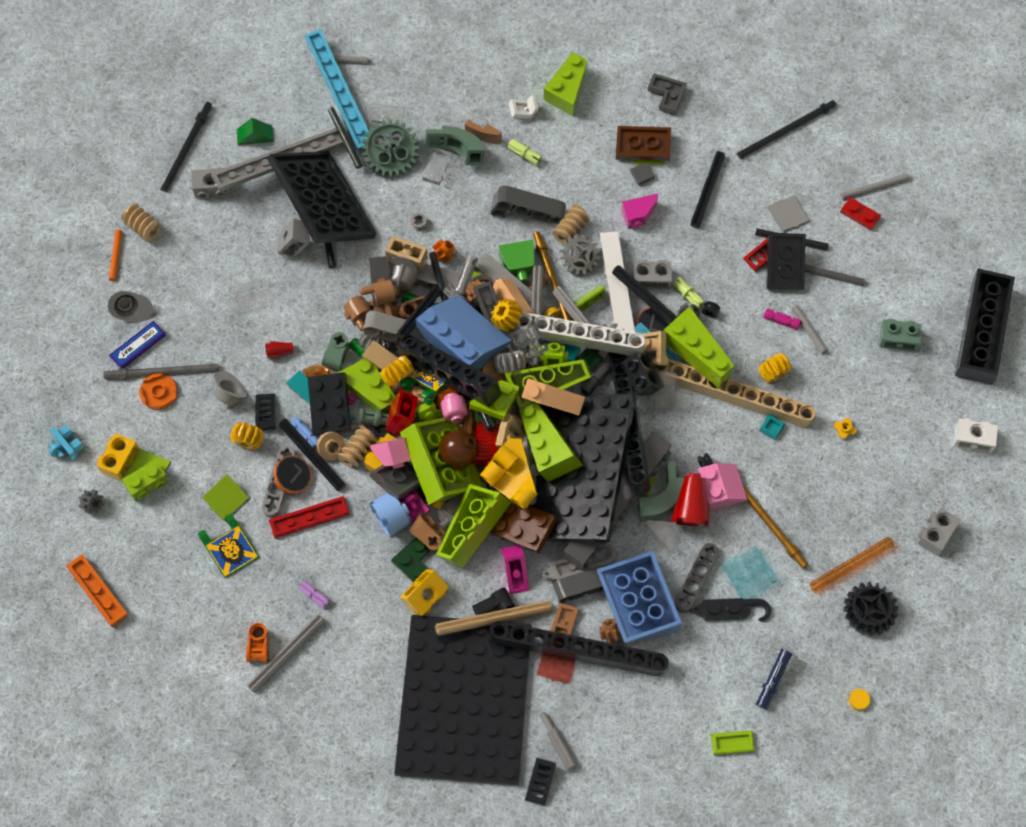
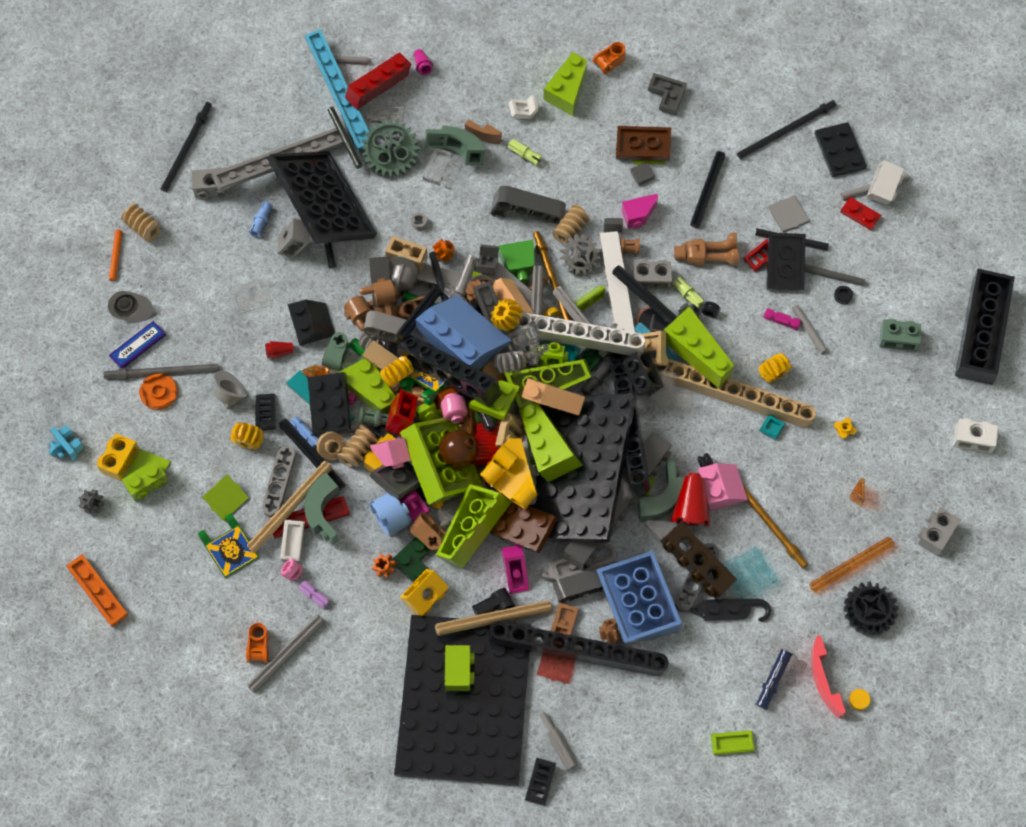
green slope [237,118,273,145] -> none
black tile [273,455,312,494] -> none
none -> tan axle [247,461,332,553]
none -> light blue pin [249,201,273,237]
none -> white tile [280,520,305,561]
none -> bright pink tile [281,559,303,581]
none -> black slope [288,299,335,346]
none -> sand green arch [304,473,340,545]
none -> red brick [345,52,411,110]
none -> orange gear [371,553,397,578]
none -> dark pink cone [414,49,433,75]
none -> lime brick [445,645,474,691]
none -> dark grey bracket [476,244,499,274]
none -> orange piece [592,42,626,74]
none -> dark grey tile [604,218,623,233]
none -> medium nougat bush [621,238,640,255]
none -> dark brown brick [660,521,737,599]
none -> medium nougat piece [674,232,739,266]
none -> coral slope [811,635,846,718]
none -> black plate [814,122,867,177]
none -> black tile [834,286,853,304]
none -> clear orange slope [849,478,865,507]
none -> white brick [866,160,904,205]

